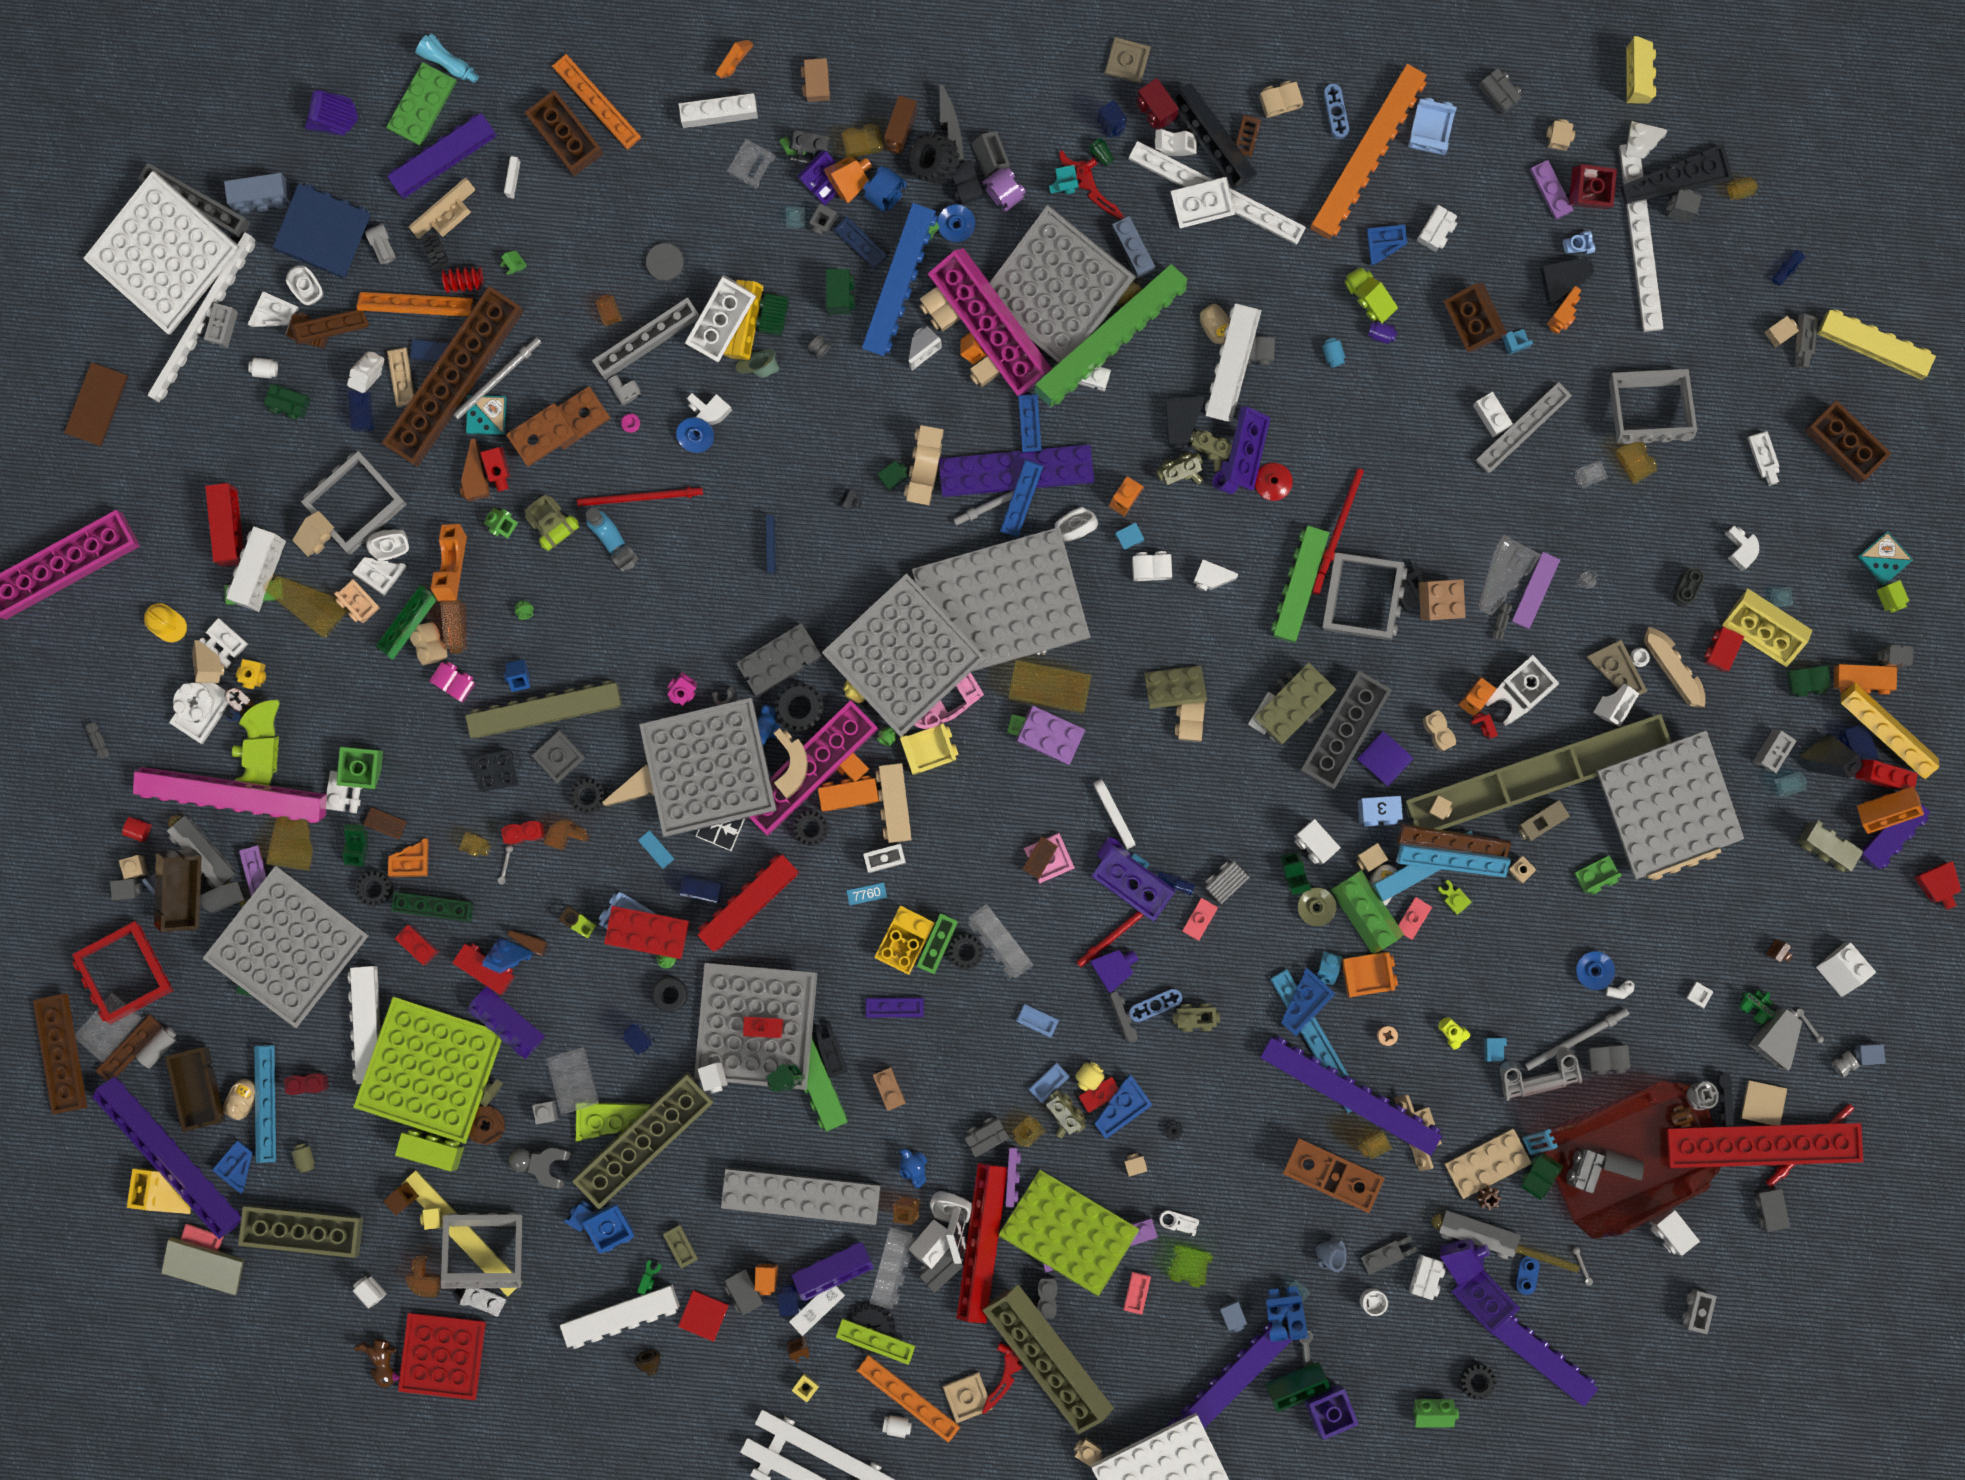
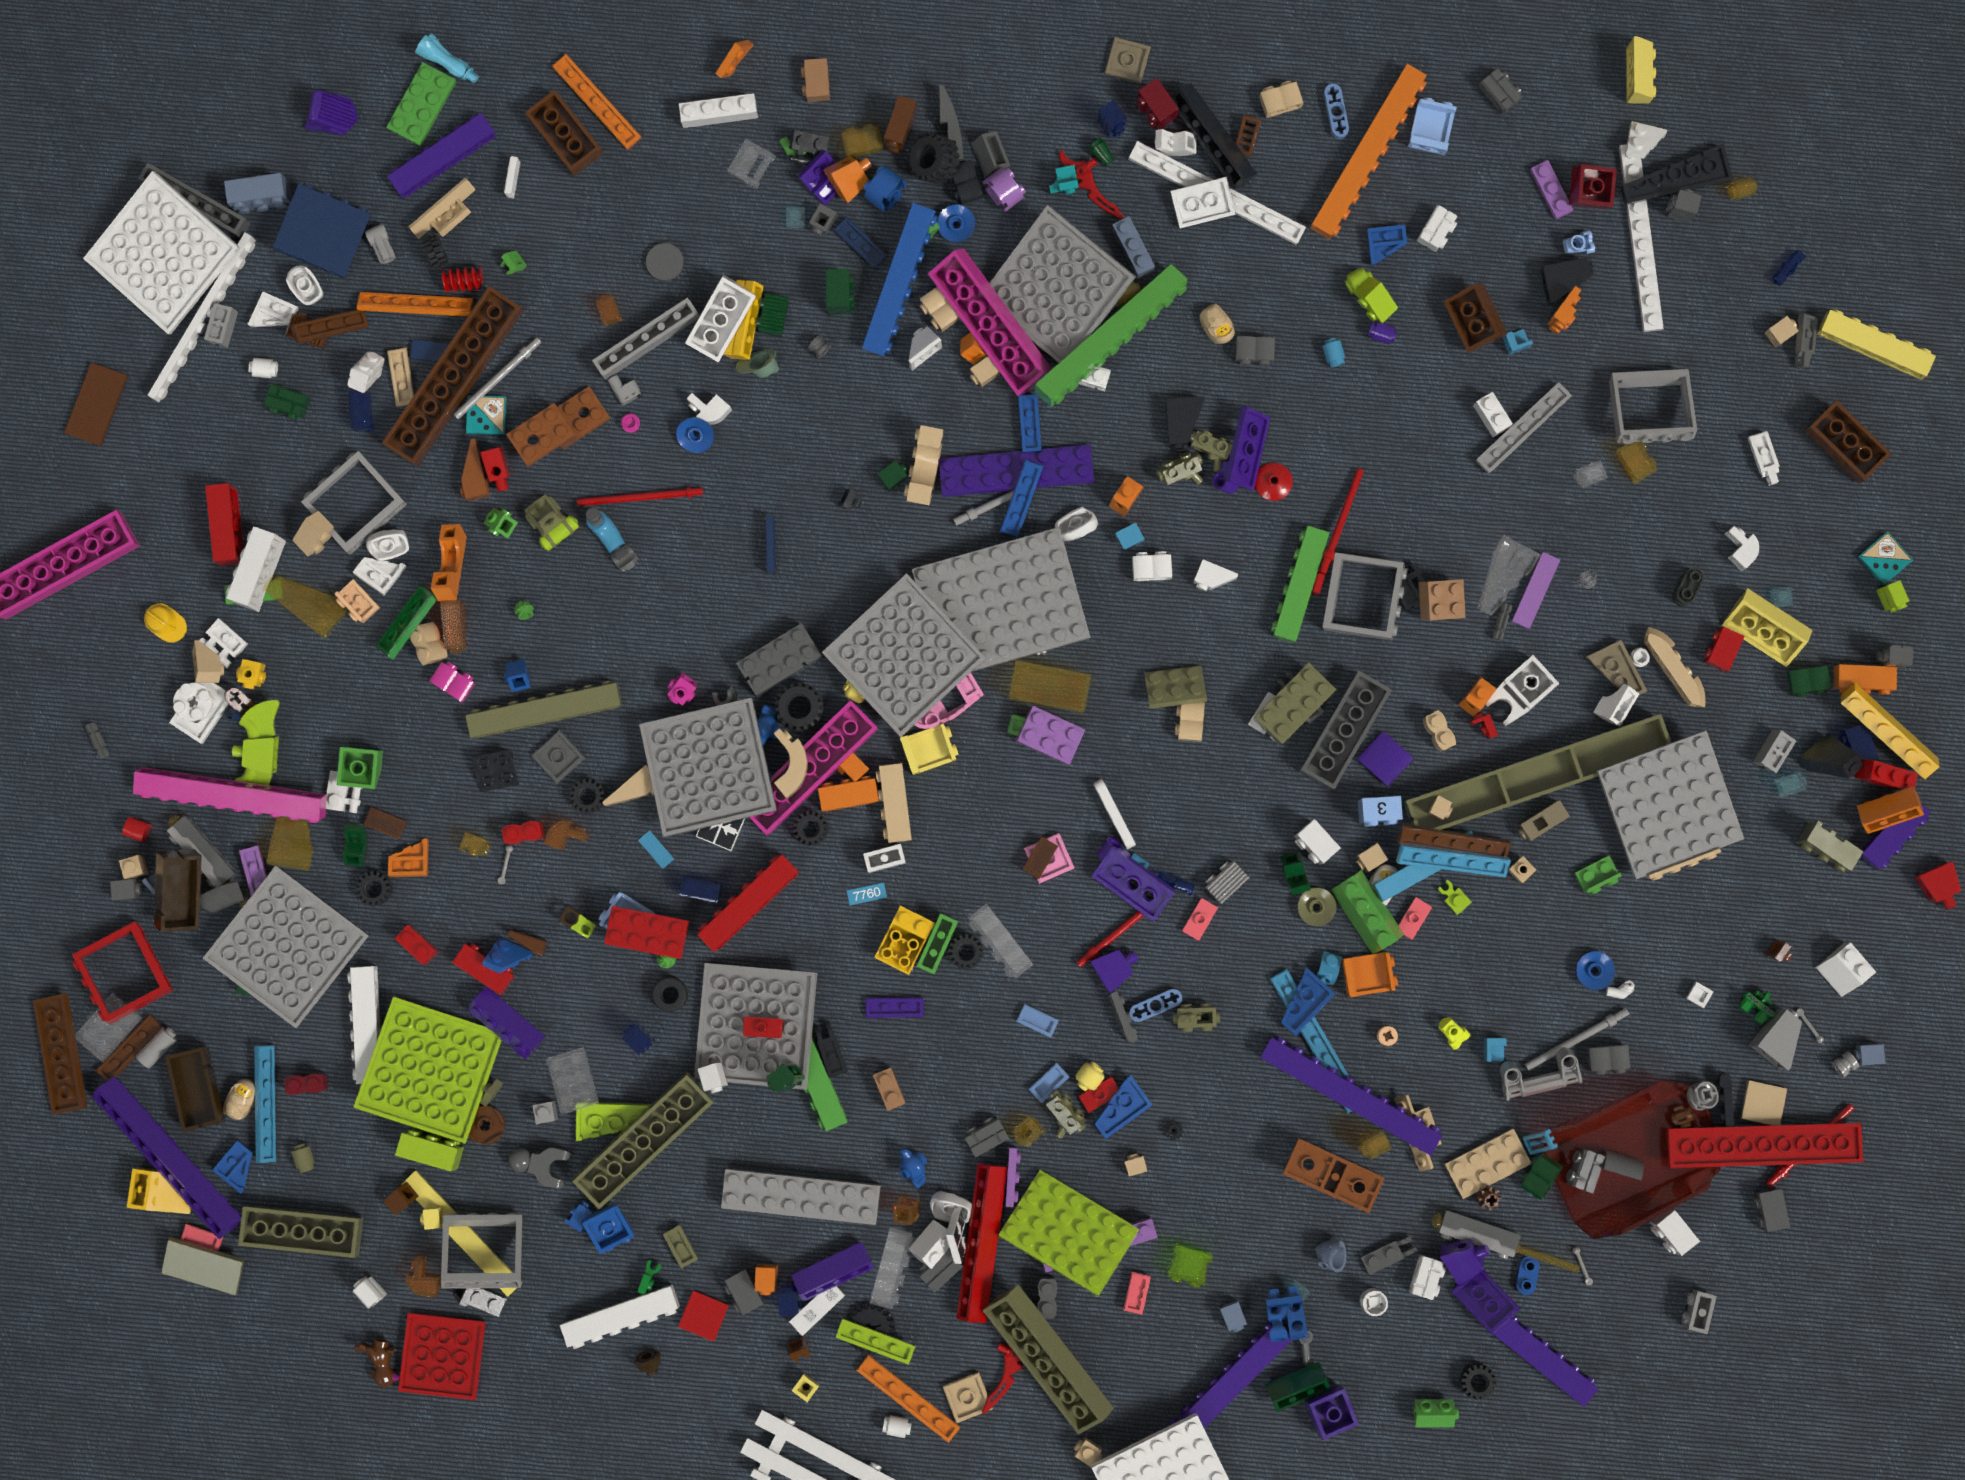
dark green brick [391,892,474,922] -> none
bright green plate [877,727,896,746] -> none
white piece [1159,1210,1199,1236] -> none
white brick [1205,304,1262,422] -> none
tan brick [1546,119,1575,151] -> none

